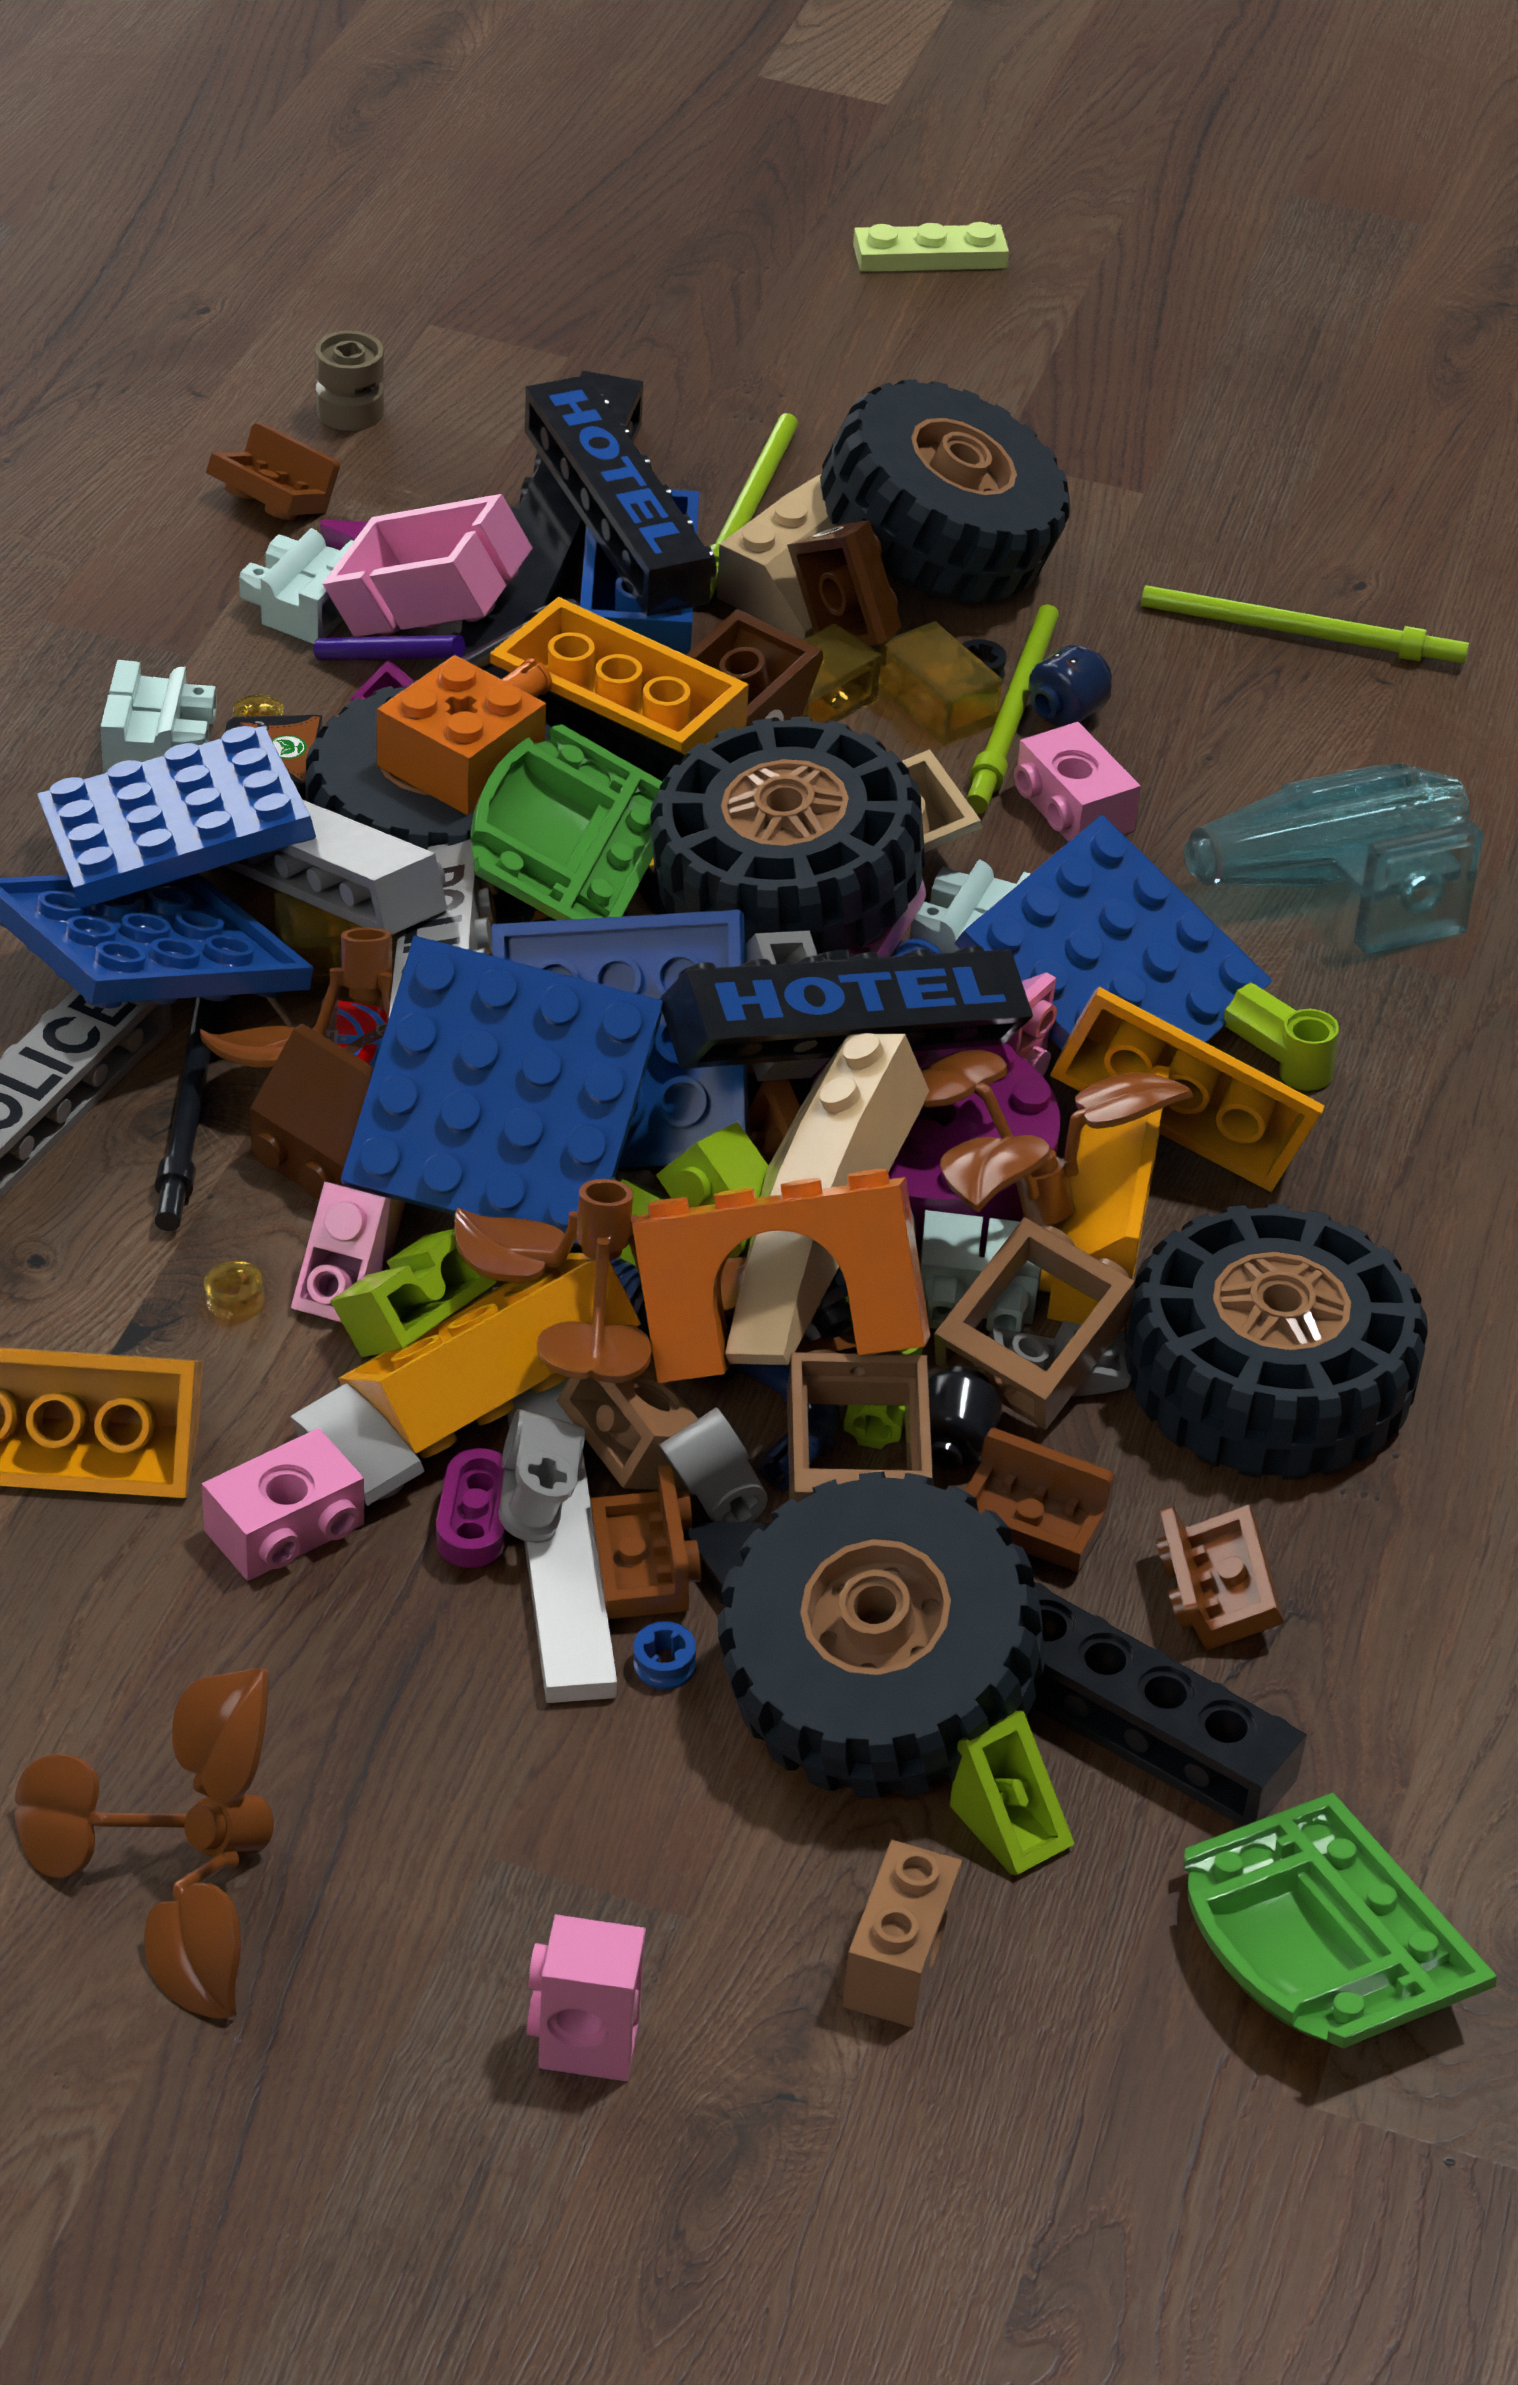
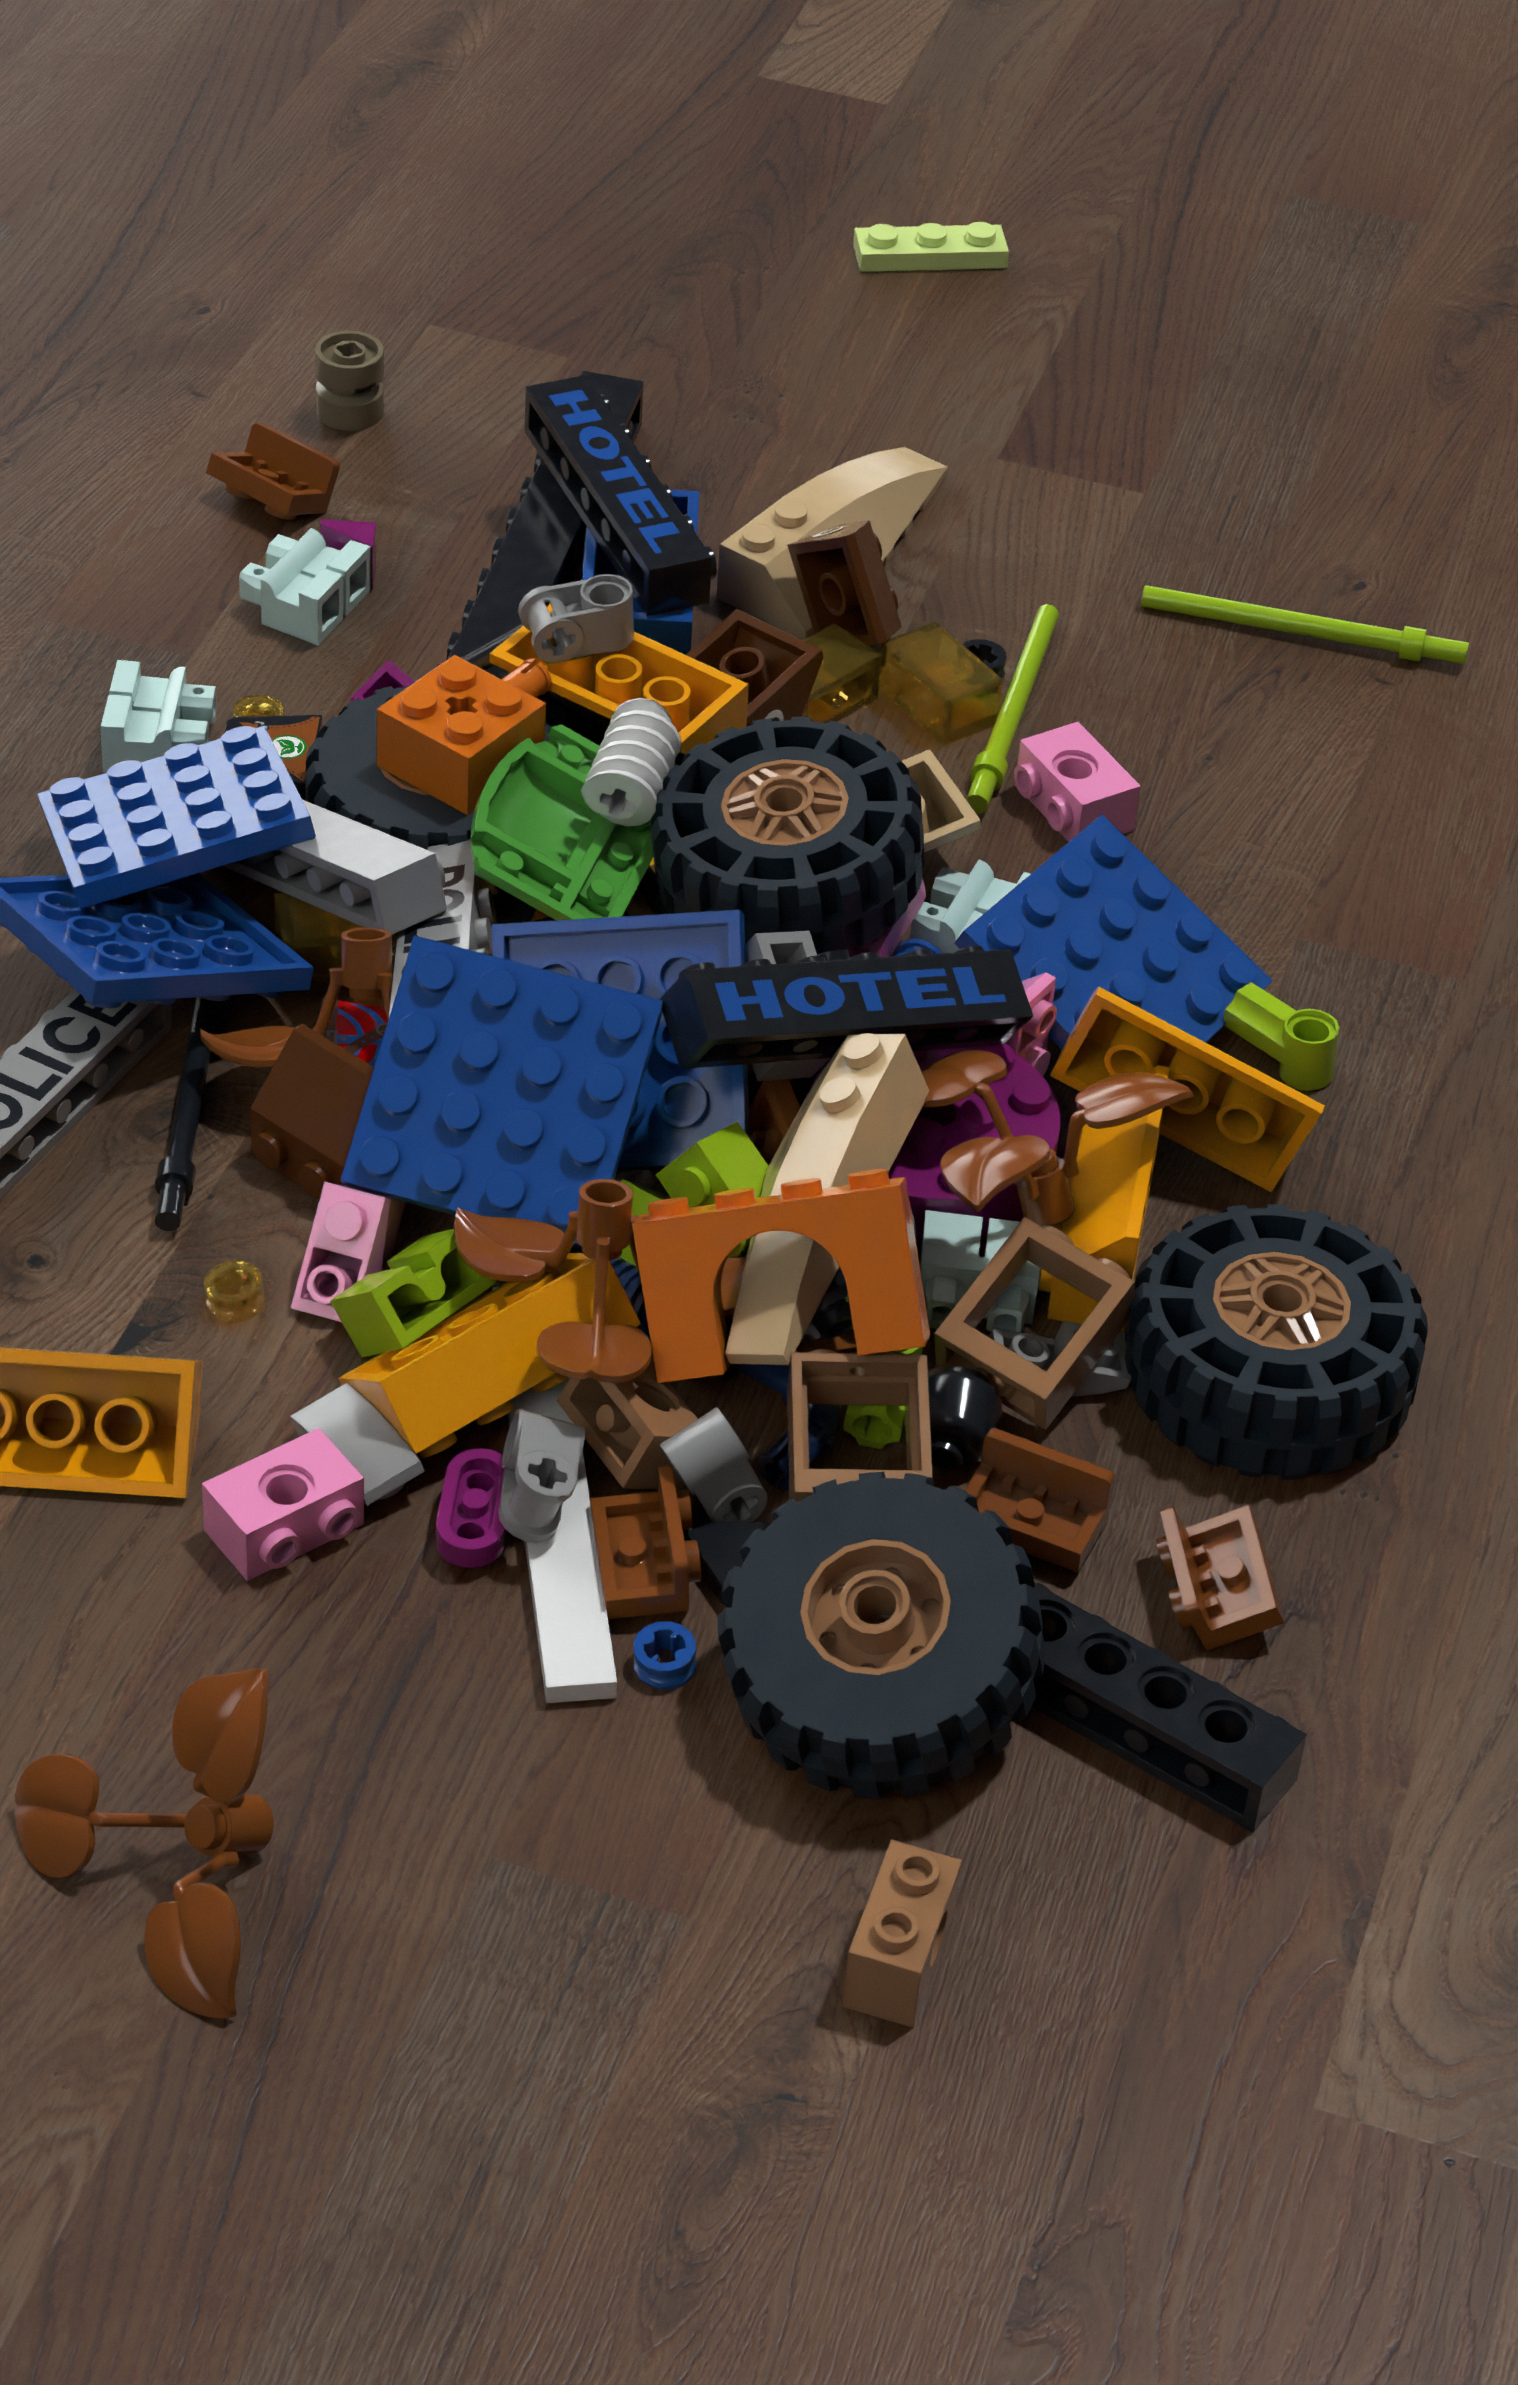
dark purple bar [313,635,465,661] -> none
bright pink piece [322,494,532,637] -> none
bright pink brick [526,1914,646,2082] -> none
lime bar [709,413,798,601] -> none
black wheel [820,379,1070,604] -> none
lime slope [950,1711,1075,1875] -> none
dark blue head [1028,644,1112,727] -> none
clear light blue piece [1184,763,1484,954] -> none
bright green slope [1184,1792,1497,2048] -> none
none -> light grey piece [518,574,634,663]
none -> white piece [581,698,681,826]

